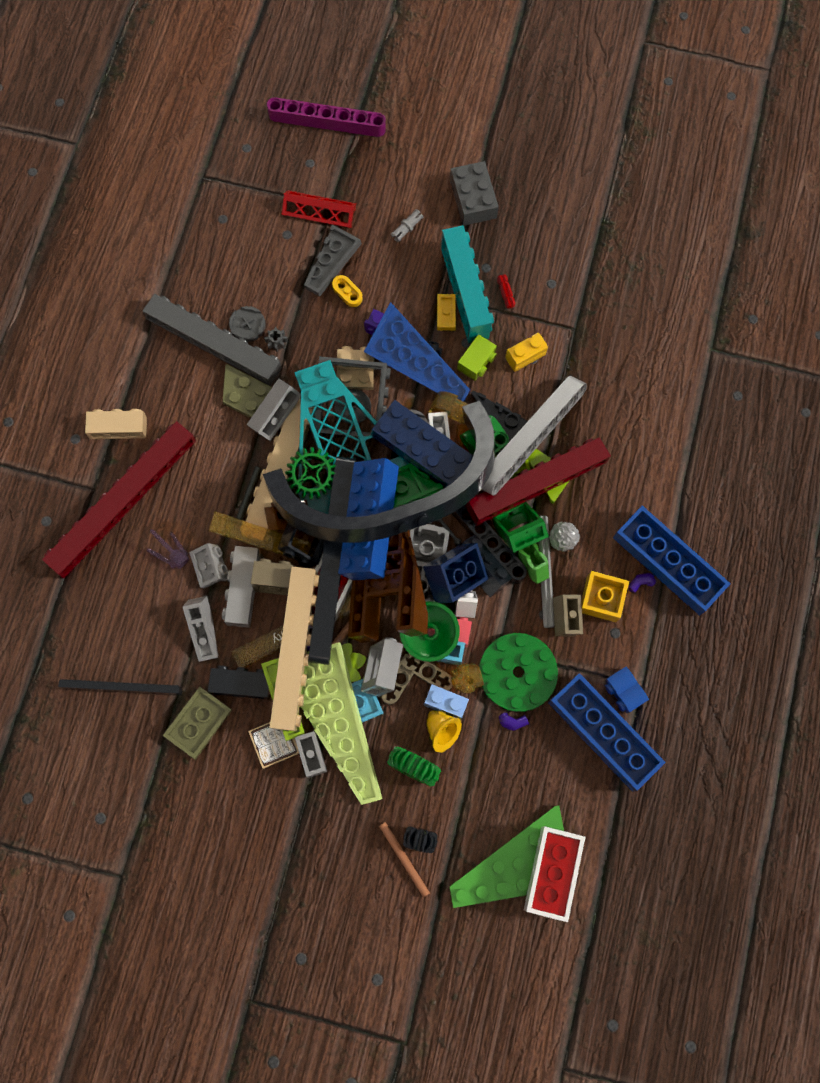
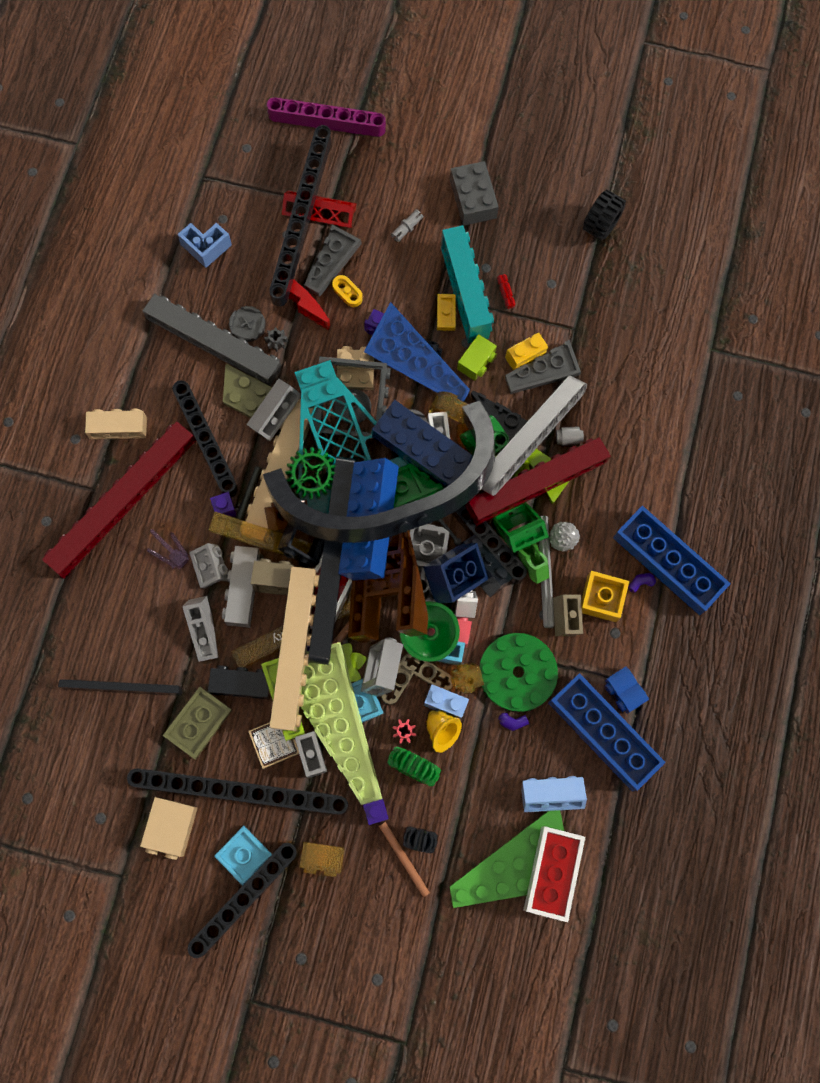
none -> black beam [127,768,348,815]
none -> tan brick [140,797,197,860]
none -> black beam [172,380,238,498]
none -> medium blue brick [177,223,232,268]
none -> black beam [187,843,298,958]
none -> dark purple brick [210,492,237,522]
none -> medium azure tile [214,826,272,886]
none -> black beam [269,125,331,307]
none -> red slope [280,277,330,330]
none -> clear yellow brick [299,842,345,877]
none -> dark purple brick [363,799,389,825]
none -> coral gear [392,719,416,744]
none -> dark grey wing [505,340,581,394]
none -> light blue brick [521,776,587,812]
none -> light grey brick [556,427,584,446]
none -> black tyre [583,190,626,241]

